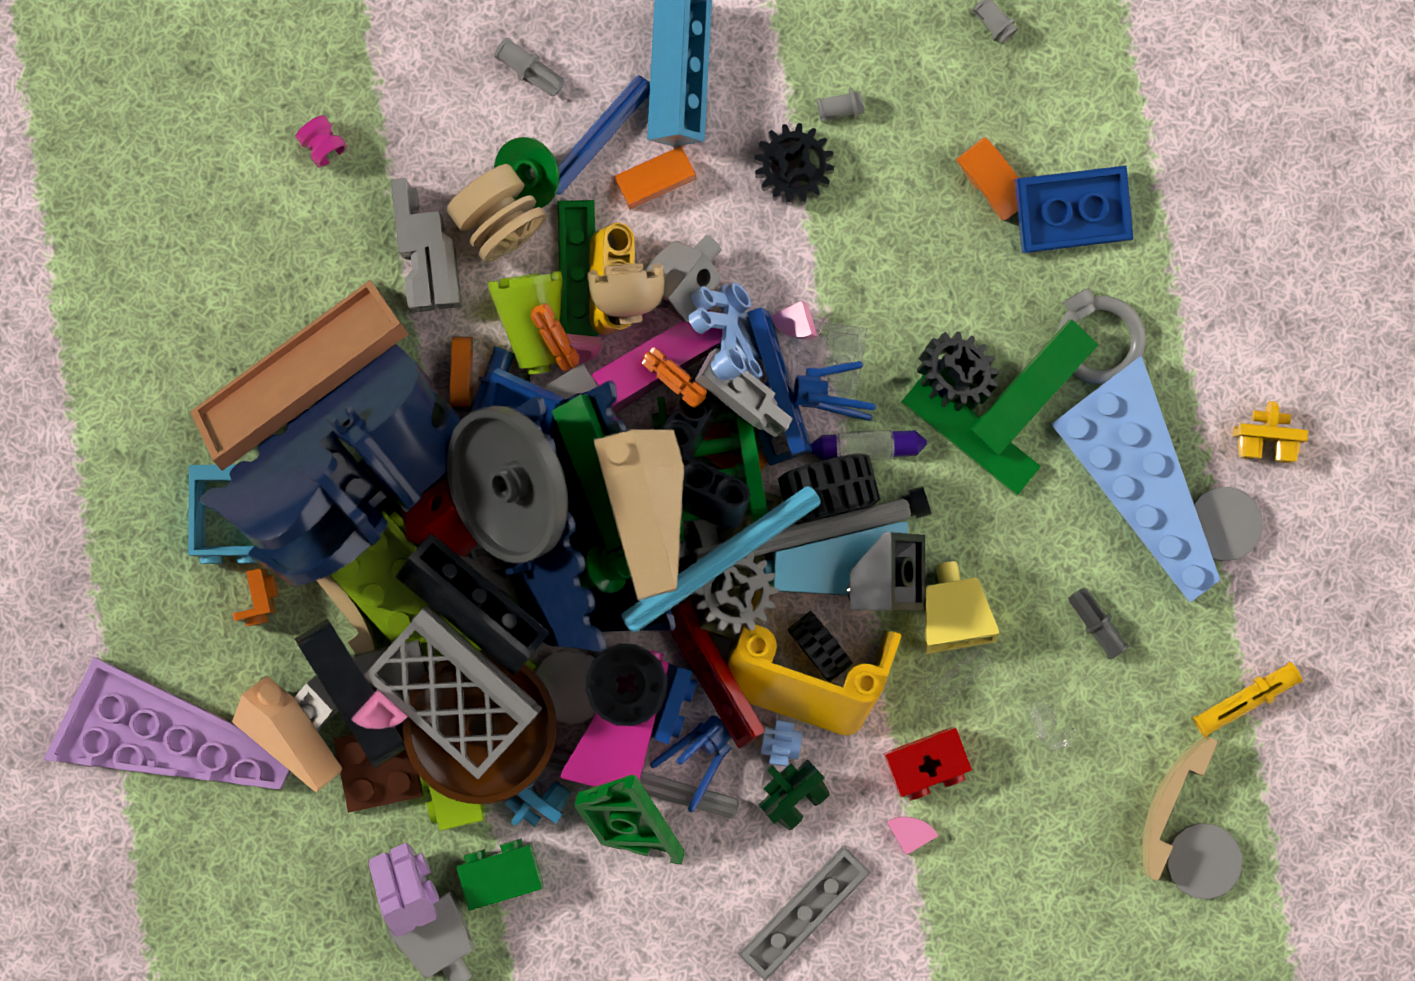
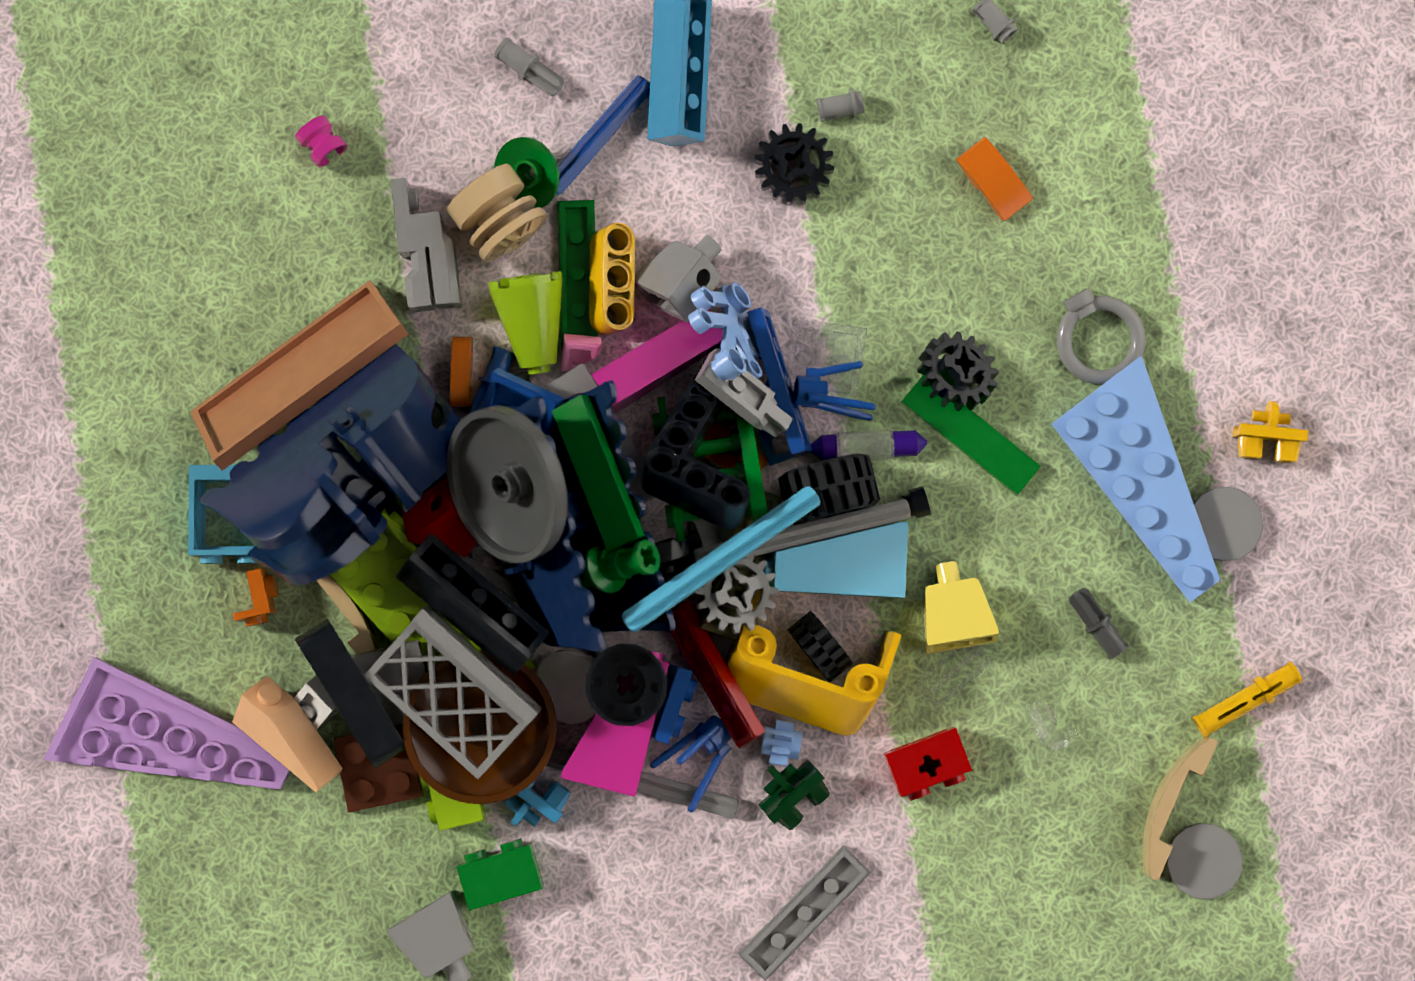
bright pink tile [352,690,408,729] -> none
lavender brick [368,843,439,937] -> none
orange axle [531,303,579,371] -> none
green wing [574,775,684,864] -> none
tan cylinder [588,263,665,324] -> none
tan wedge [594,430,684,601] -> none
orange slope [614,146,696,210] -> none
orange axle [642,347,707,407] -> none
bright pink tile [771,301,818,340] -> none
black slope [847,532,926,611] -> none
bright pink tile [886,817,938,855] -> none
green tile [969,319,1098,455] -> none
blue tile [1015,165,1134,253] -> none

